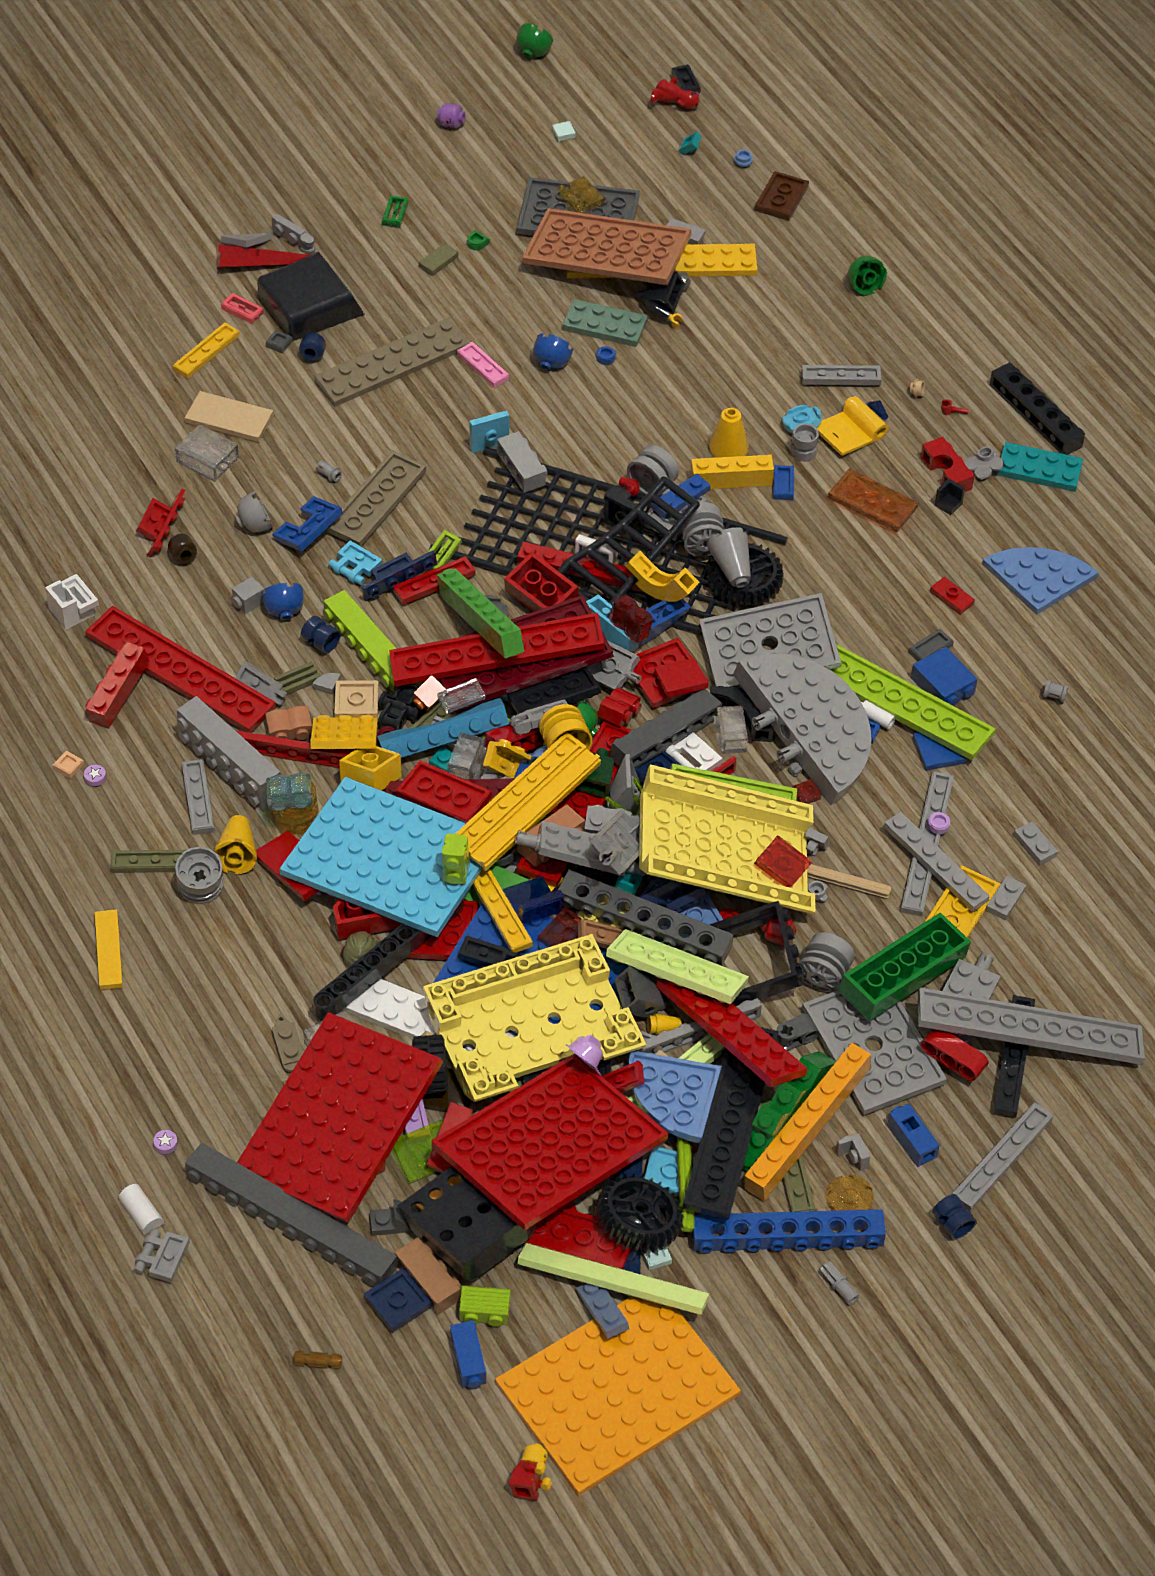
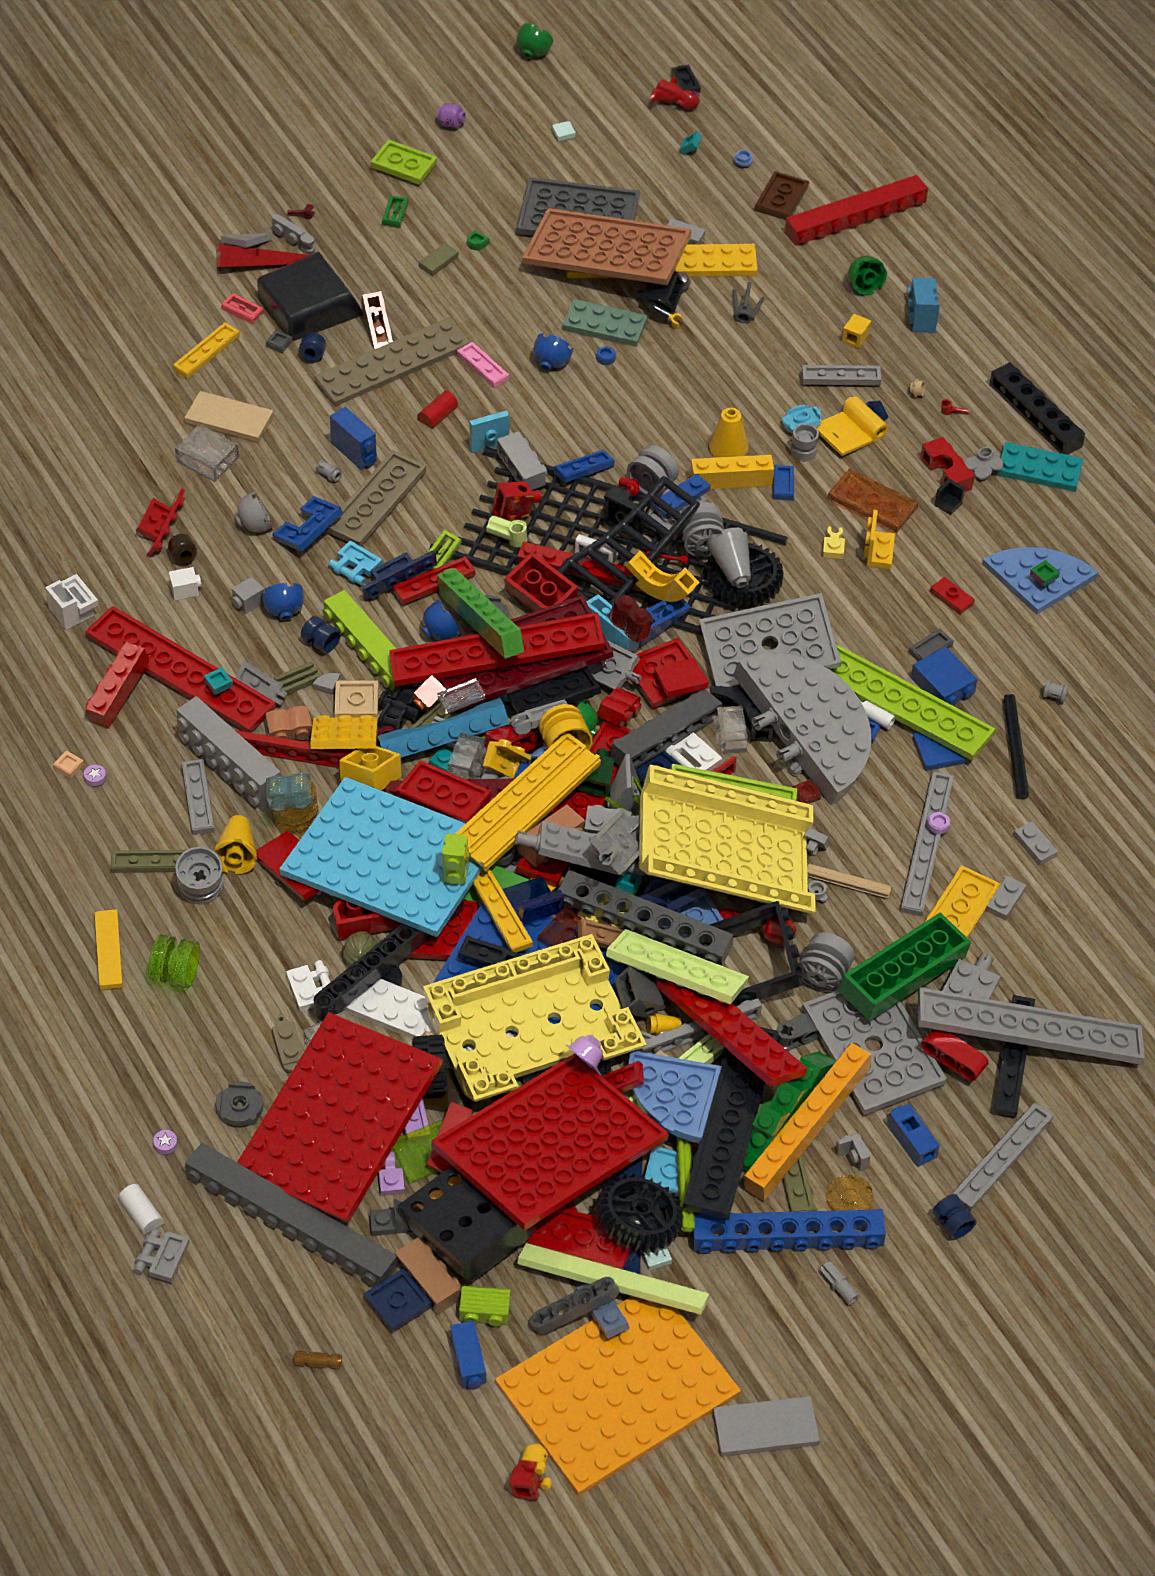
clear yellow plate [558,176,605,213] -> none
clear red tile [754,835,813,888] -> none
light grey plate [884,812,990,912] -> none
none -> clear neon green wheel [148,934,200,989]
none -> white brick [169,567,201,600]
none -> teal plate [204,667,233,695]
none -> dark grey plate [216,1082,264,1126]
none -> white plate [286,960,330,1012]
none -> dark red hand [287,204,315,219]
none -> blue brick [330,407,377,470]
none -> slope [361,292,393,349]
none -> lime plate [370,139,437,185]
none -> lavender plate [379,1152,405,1196]
none -> black tile [380,965,402,987]
none -> red brick [417,391,458,429]
none -> blue cylinder [422,600,461,641]
none -> yellowish green piece [486,516,527,547]
none -> red torso [492,481,542,522]
none -> dark grey beam [530,1277,619,1334]
none -> blue tile [553,450,615,483]
none -> red hinge [646,550,688,564]
none -> light grey tile [713,1396,820,1456]
none -> dark grey plant [733,282,765,323]
none -> red brick [785,175,928,246]
none -> light yellow plate [823,526,845,559]
none -> yellow brick [842,314,871,349]
none -> yellow bracket [864,510,895,569]
none -> dark azure wedge [907,278,940,333]
none -> black axle [1003,694,1029,799]
none -> green plate [1030,560,1060,587]

